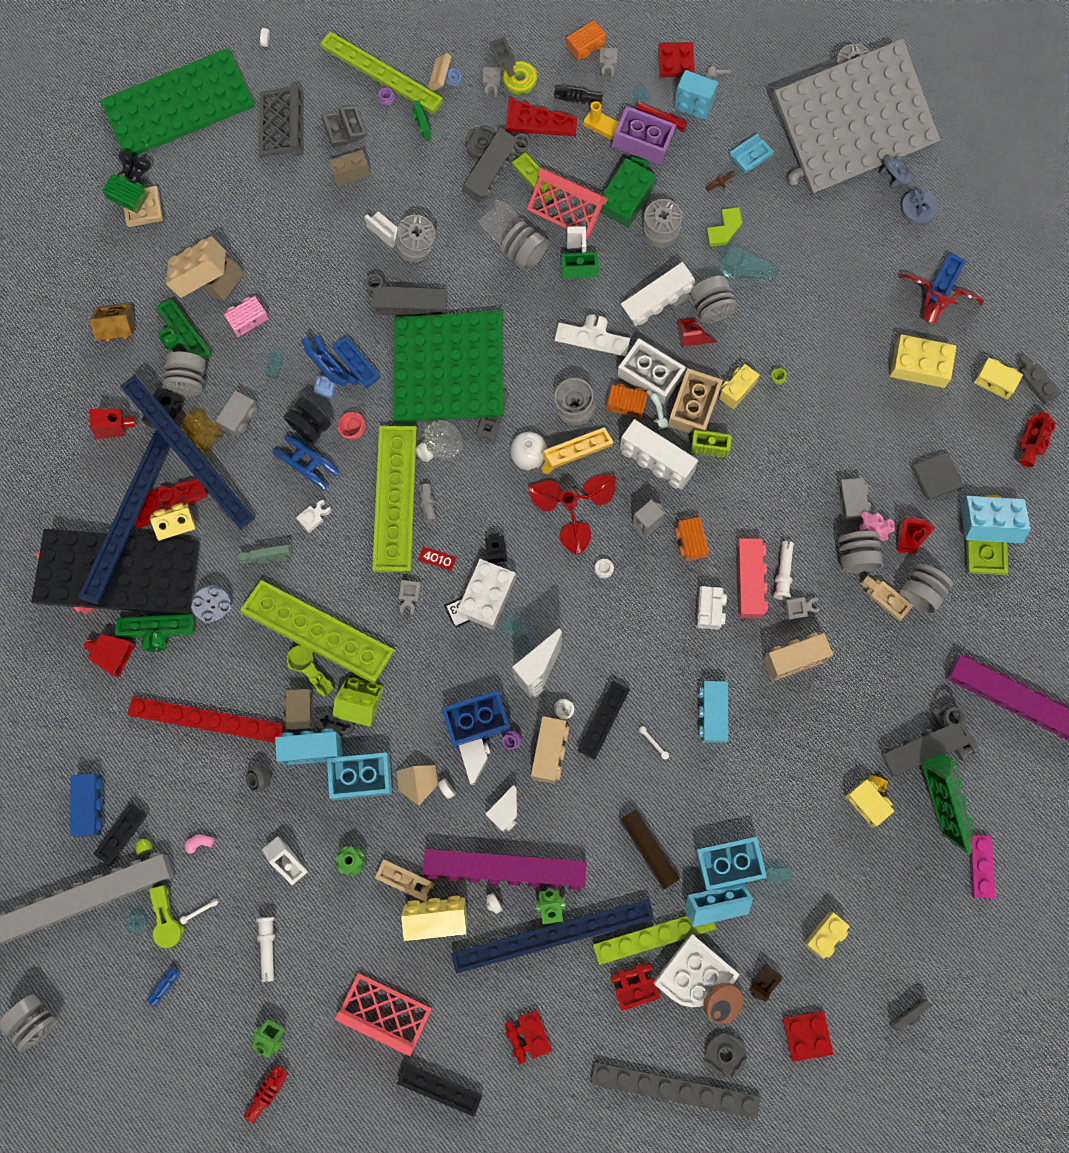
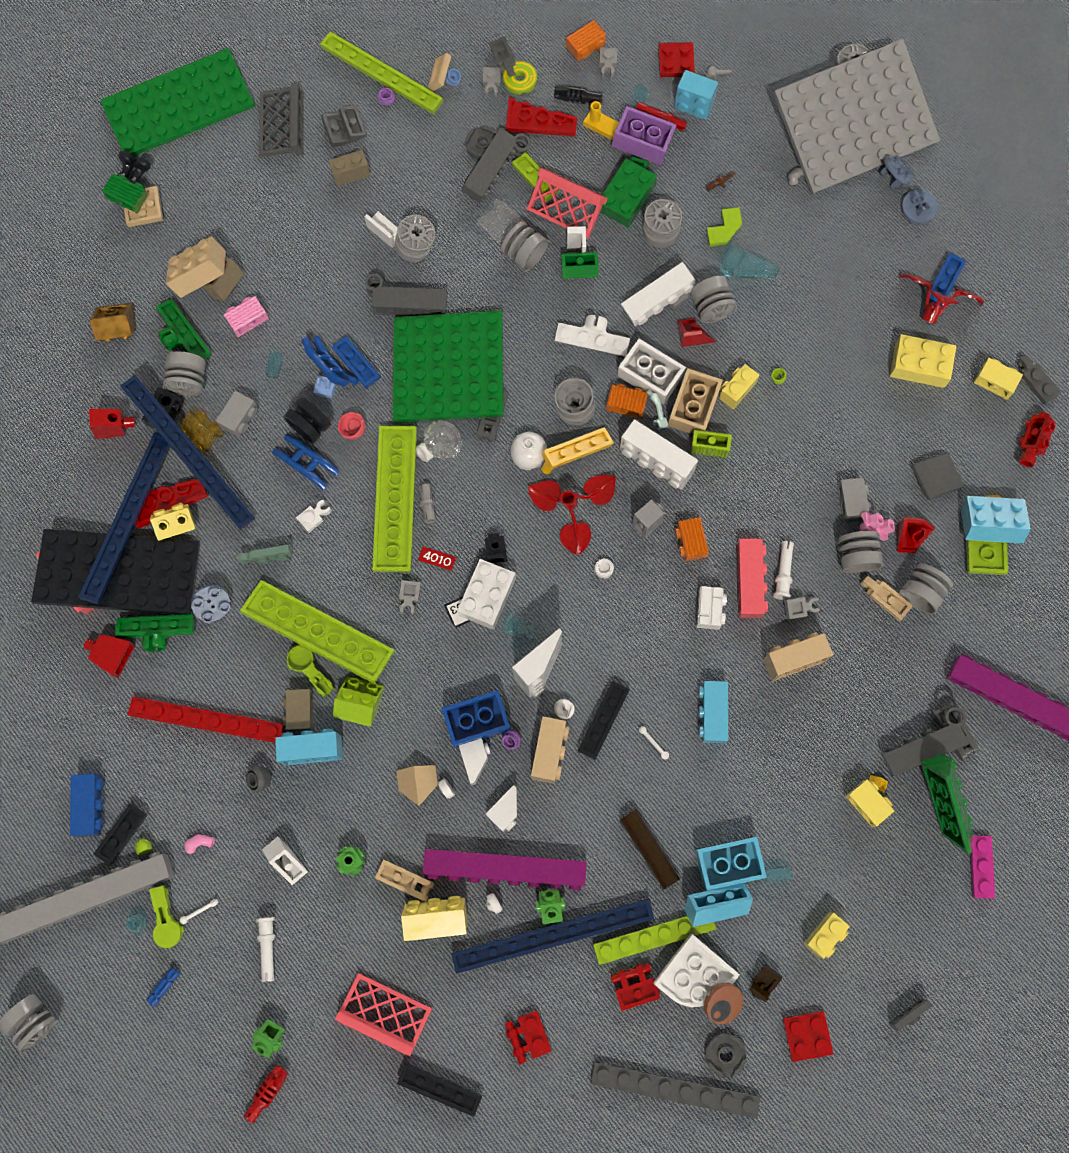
white tile [260,28,270,47] -> none
dark grey beam [317,713,355,735] -> none
medium azure brick [327,752,393,800] -> none
green plate [411,101,432,142] -> none
medium azure plate [729,133,774,174] -> none

